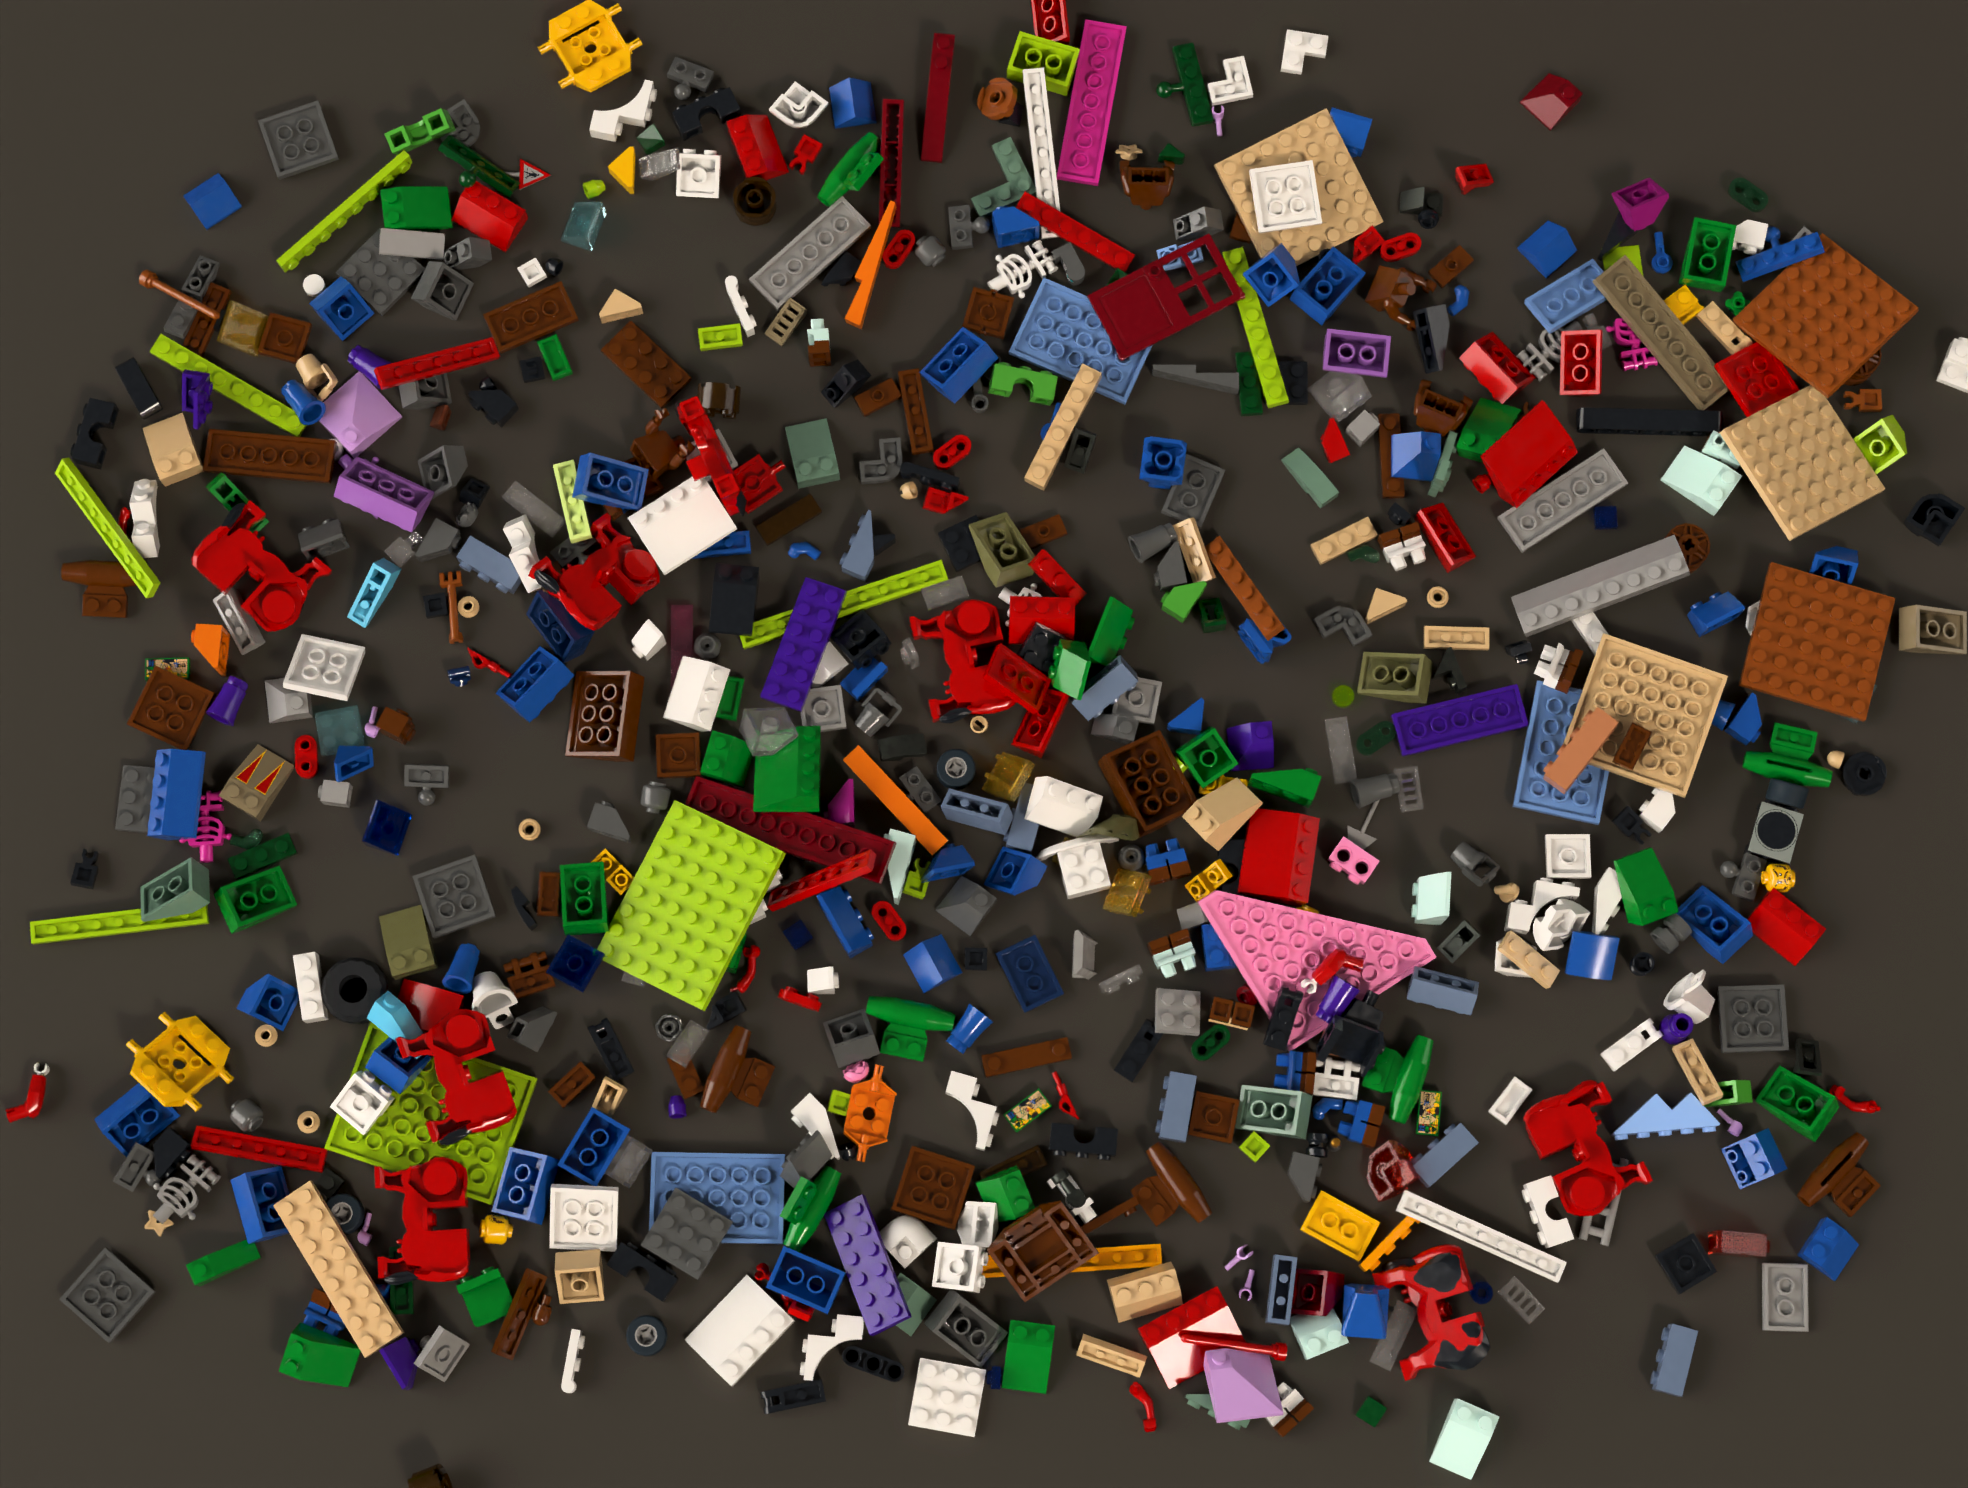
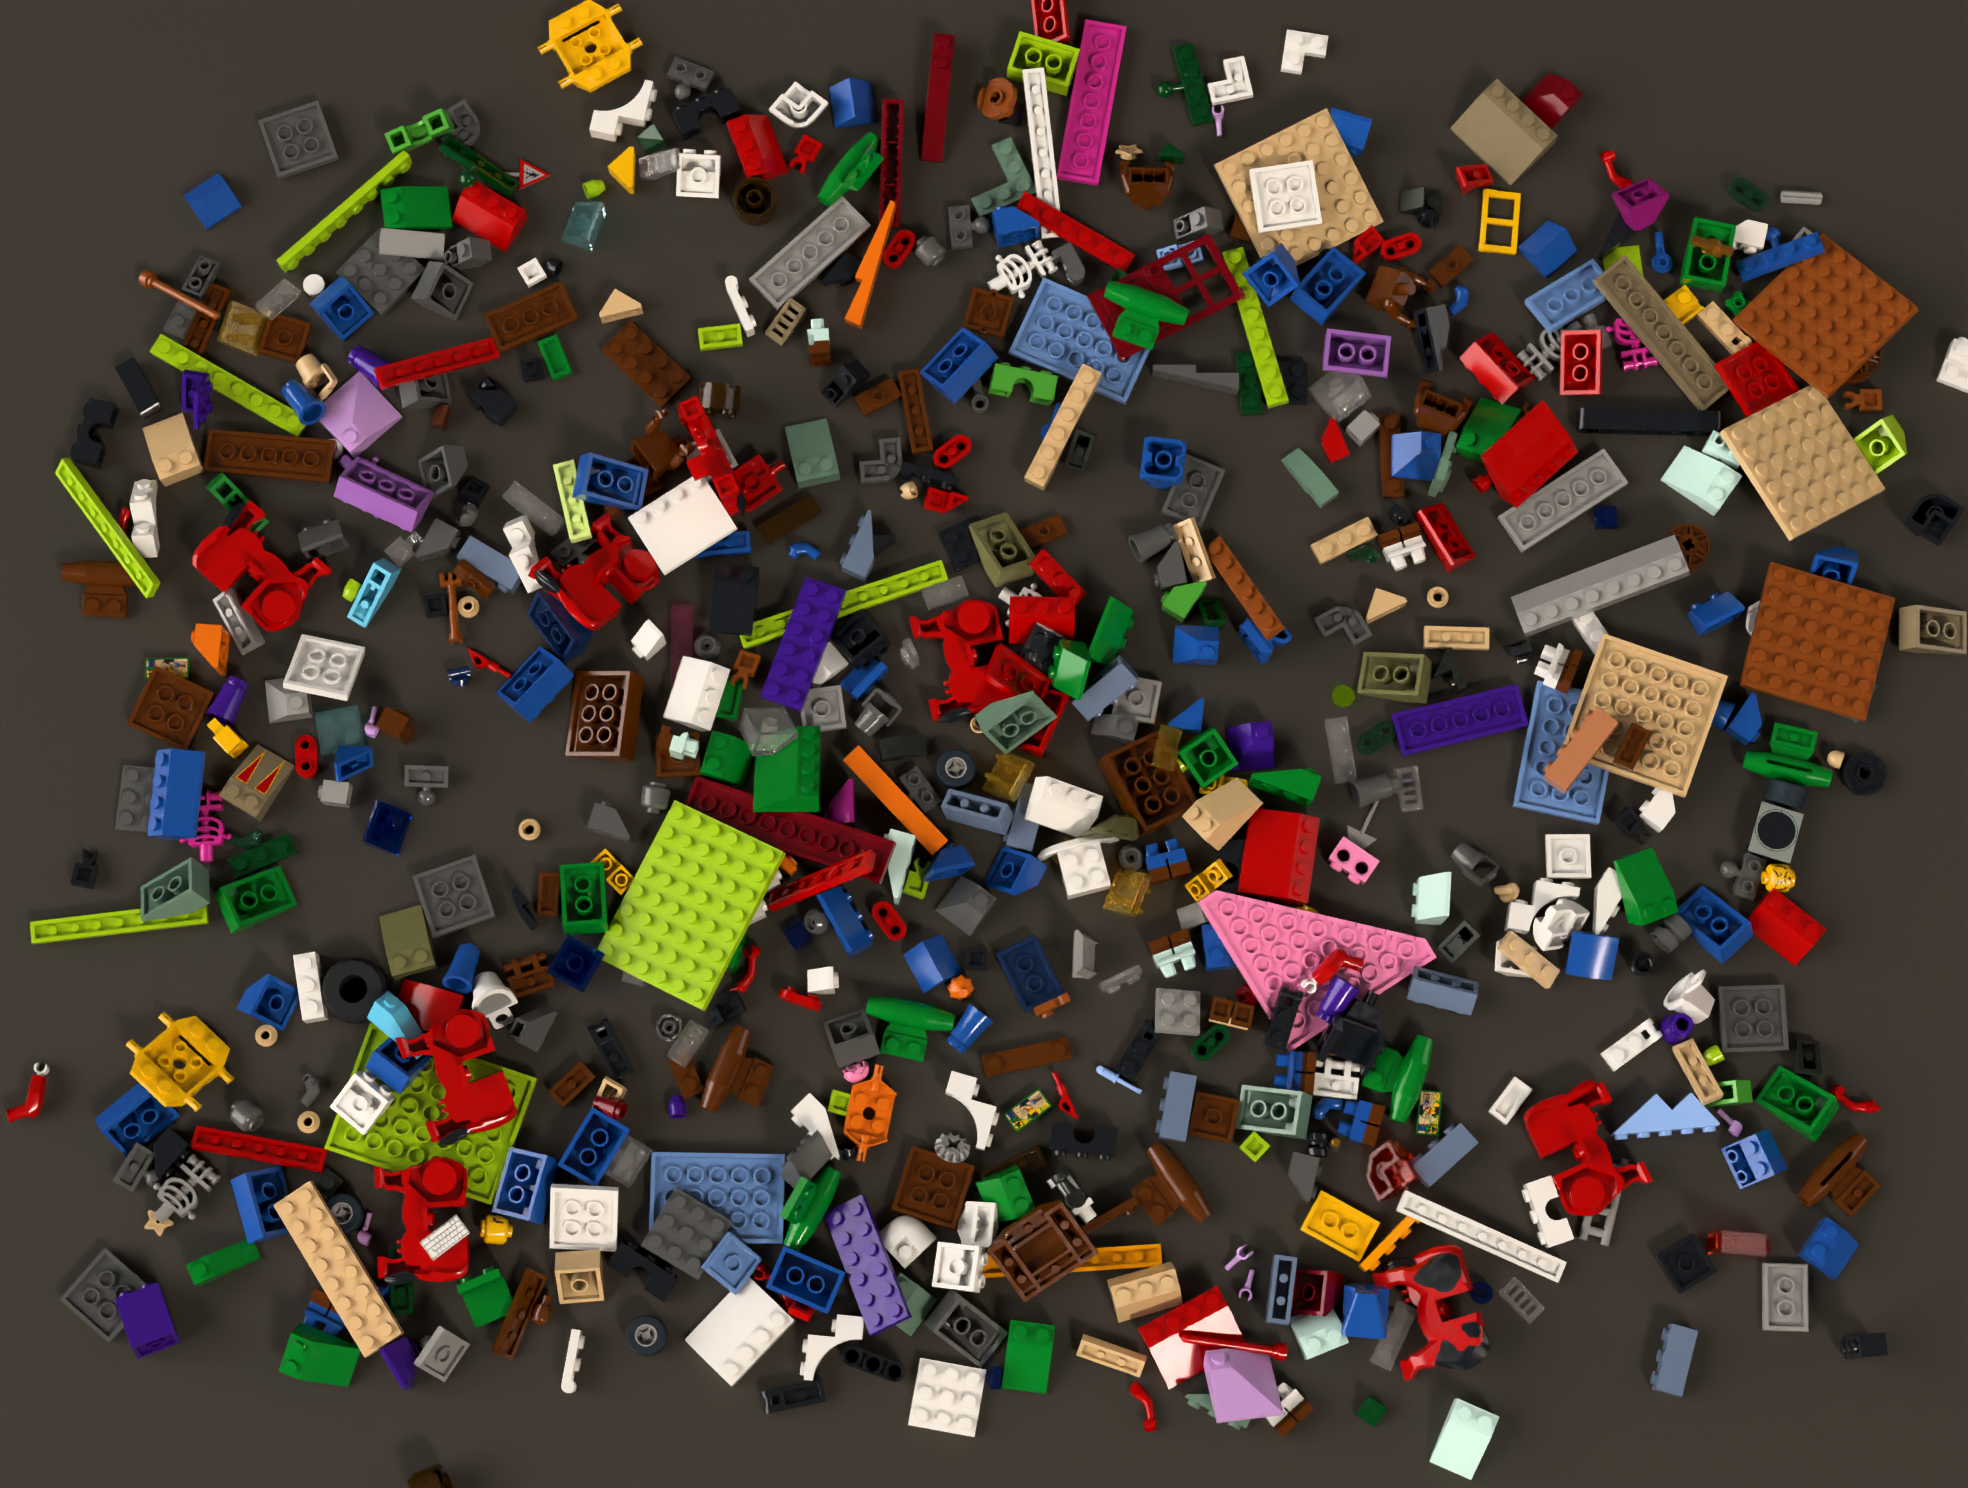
none -> dark purple slope [114,1282,181,1359]
none -> yellow piece [207,718,249,759]
none -> clear plate [255,278,301,320]
none -> dark grey arm [300,1073,320,1107]
none -> lime hose [342,578,362,602]
none -> white tile [420,1215,470,1261]
none -> reddish brown plate [453,559,496,599]
none -> dark red cone [593,1095,628,1120]
none -> light aqua hips [656,725,699,760]
none -> medium blue plate [701,1232,763,1295]
none -> dark orange plate [731,649,761,690]
none -> orange plate [780,854,798,878]
none -> dark grey plate [804,907,829,935]
none -> light grey gear [934,1132,970,1163]
none -> orange piece [947,974,974,1001]
none -> sand green slope [975,691,1057,755]
none -> dark orange plate [1033,992,1071,1019]
none -> light blue piece [1096,1065,1142,1094]
none -> green plate [1104,281,1190,351]
none -> clear yellow slope [1152,724,1183,772]
none -> blue slope [1172,625,1219,666]
none -> dark tan slope [1450,79,1558,186]
none -> yellow window [1478,189,1521,255]
none -> red piece [1600,150,1633,189]
none -> clear orange plate [1691,235,1734,258]
none -> lime hose [1702,1044,1725,1066]
none -> light grey axle [1780,190,1823,205]
none -> black arch [1840,1332,1888,1359]

